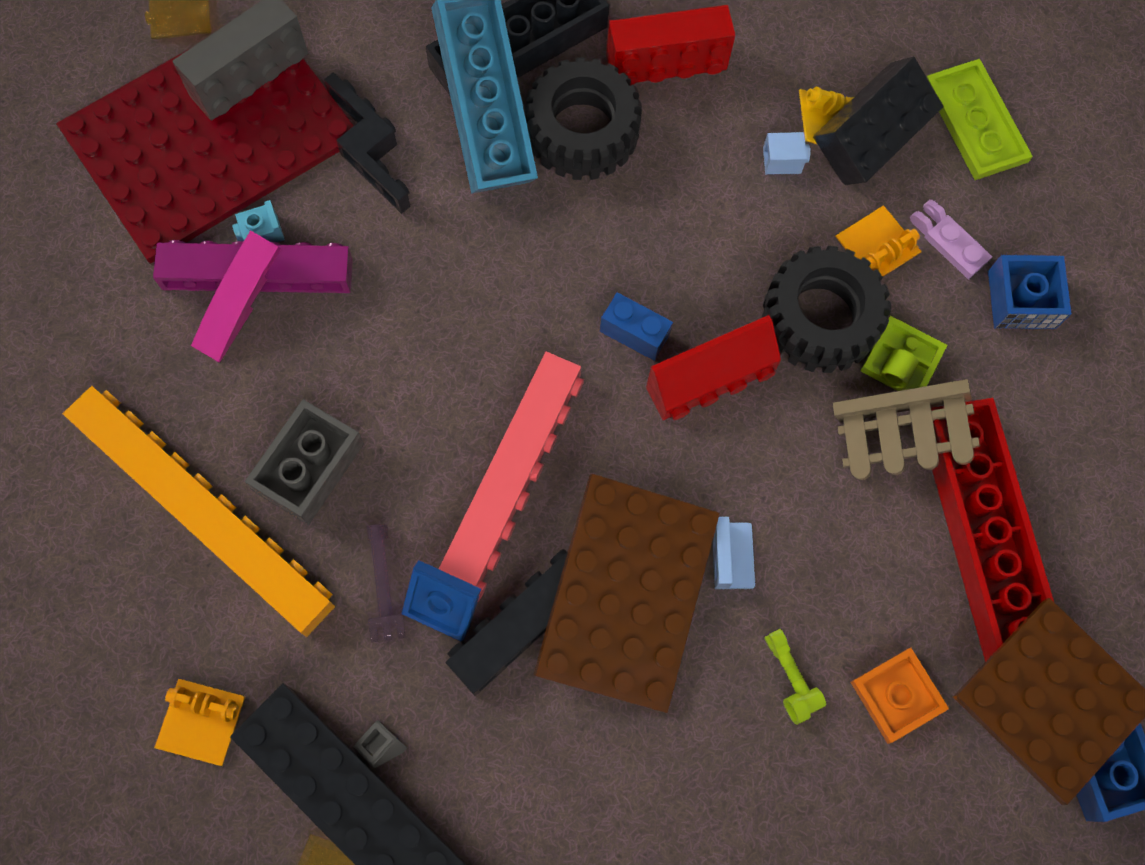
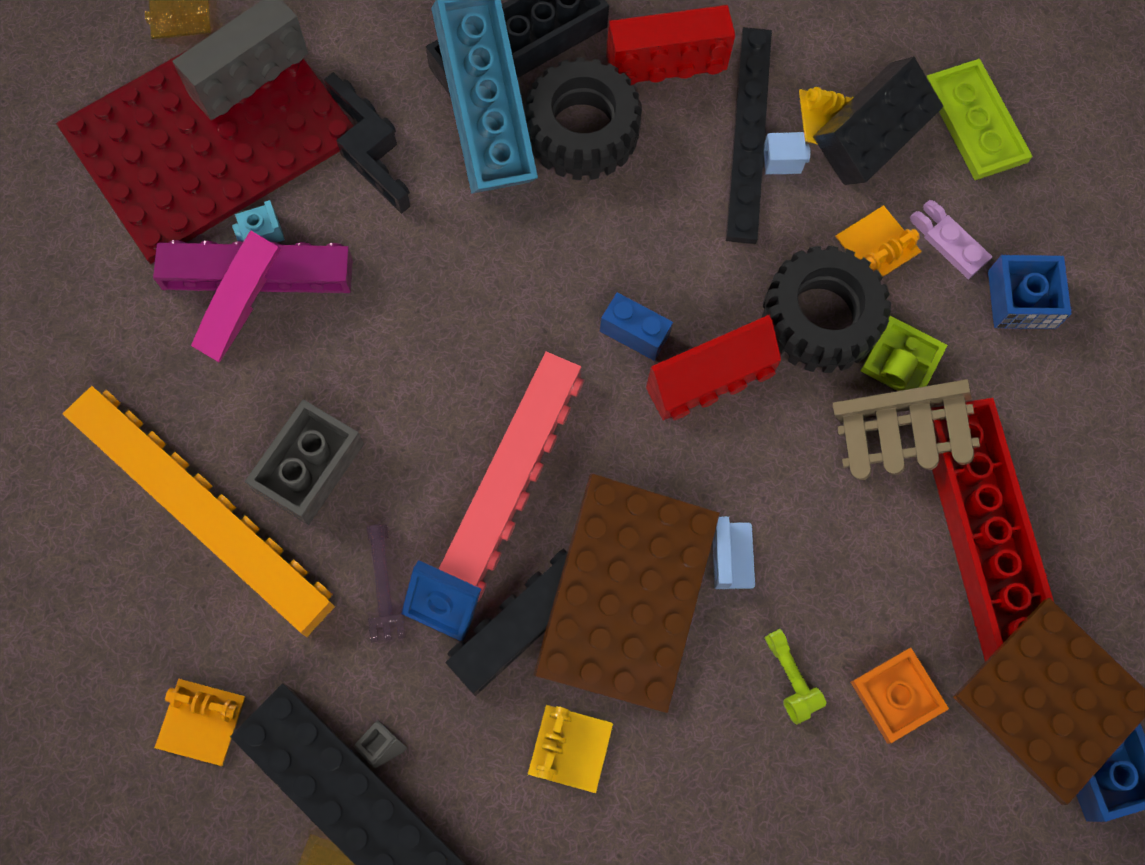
none -> yellow hinge [528,705,613,793]
none -> black plate [726,27,772,244]

